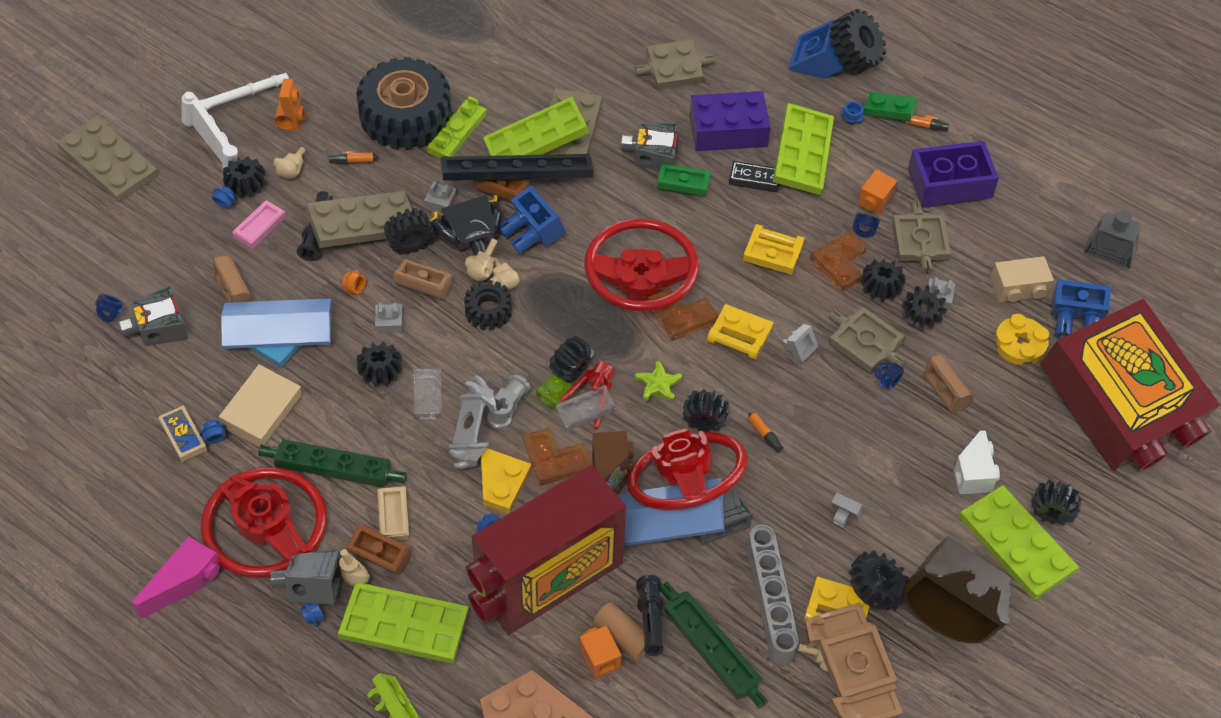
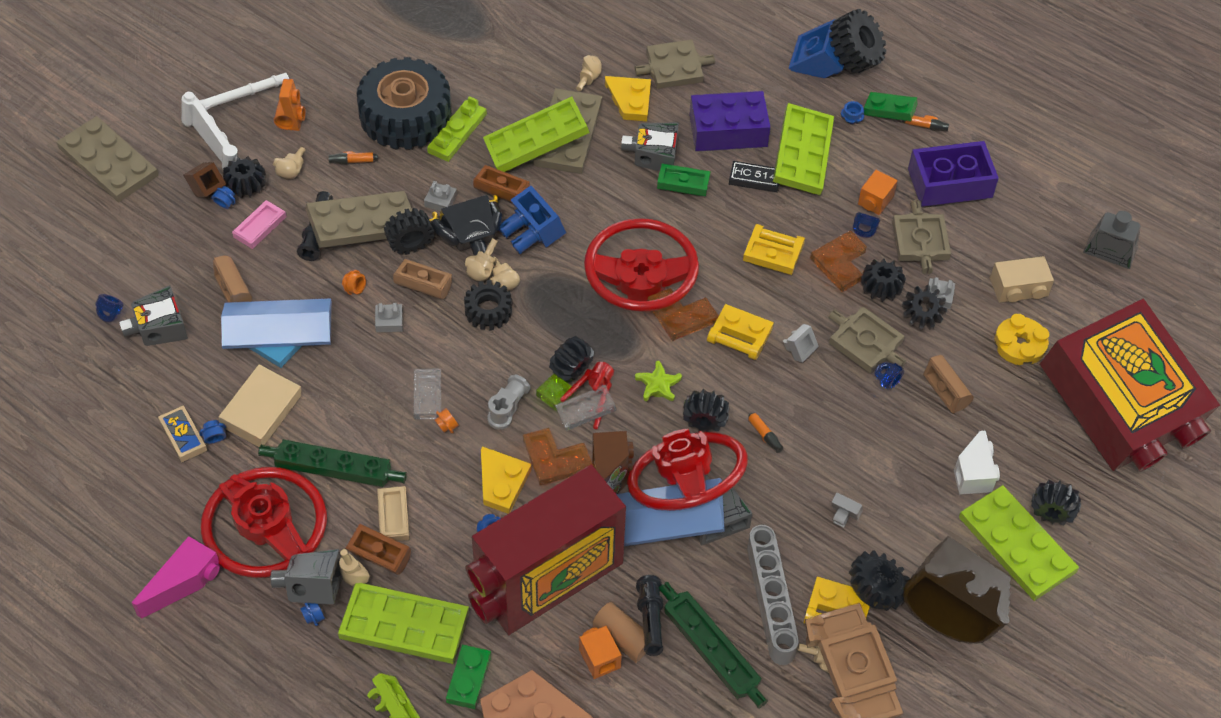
black gear [356,341,402,388] -> none
black plate [440,154,594,181] -> none
light grey piece [449,375,497,469] -> none
blue brick [1051,279,1111,339] -> none
none -> reddish brown brick [183,162,226,197]
none -> orange plate [435,408,459,433]
none -> green plate [446,644,491,710]
none -> tan piece [576,55,602,91]
none -> yellow wing [605,76,651,121]

